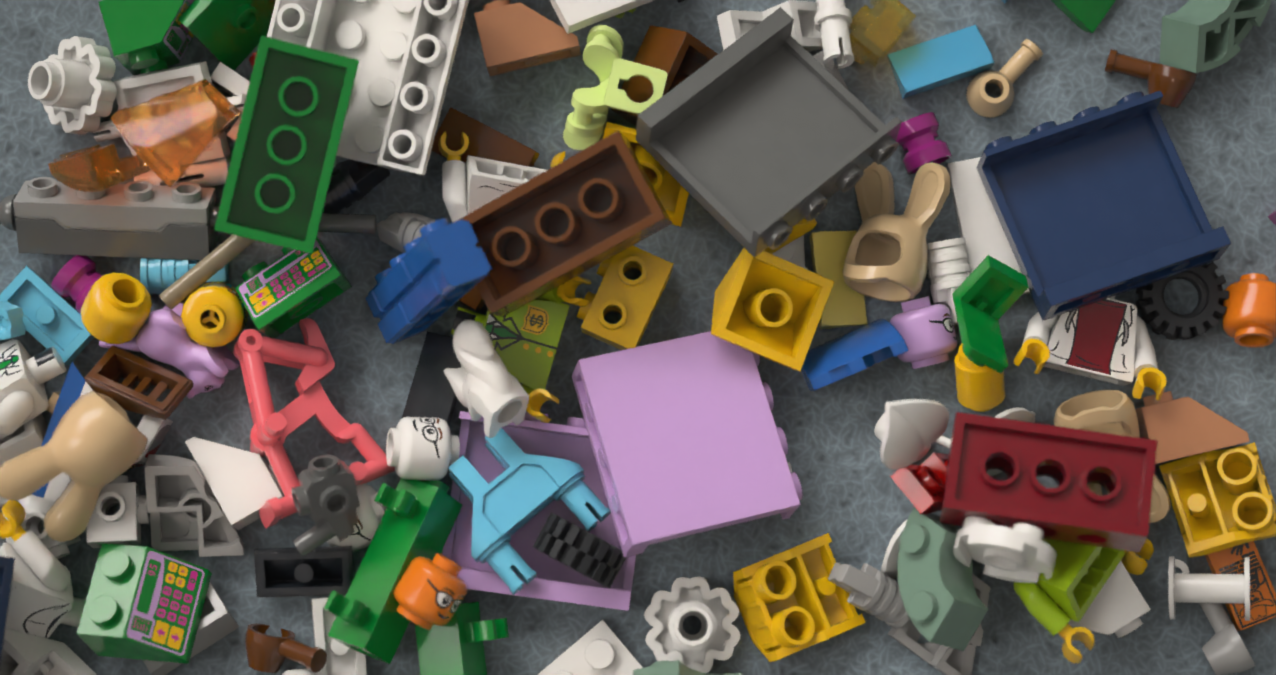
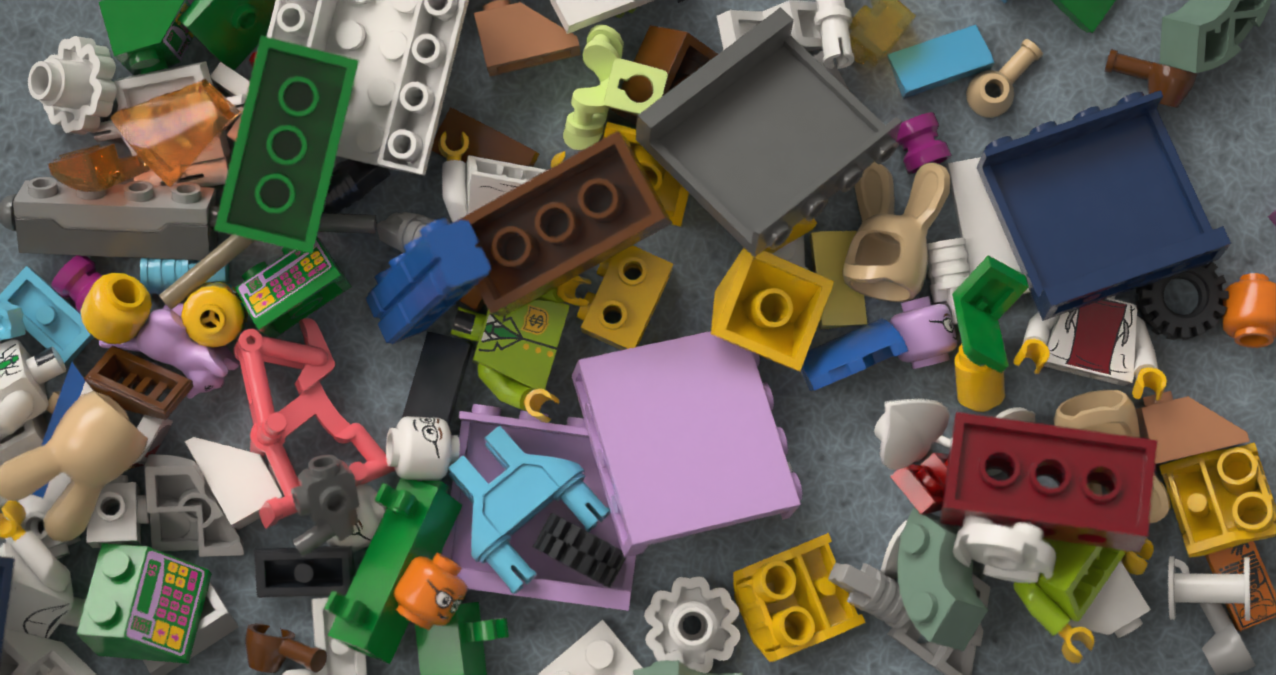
white animal [444,320,529,438] -> none

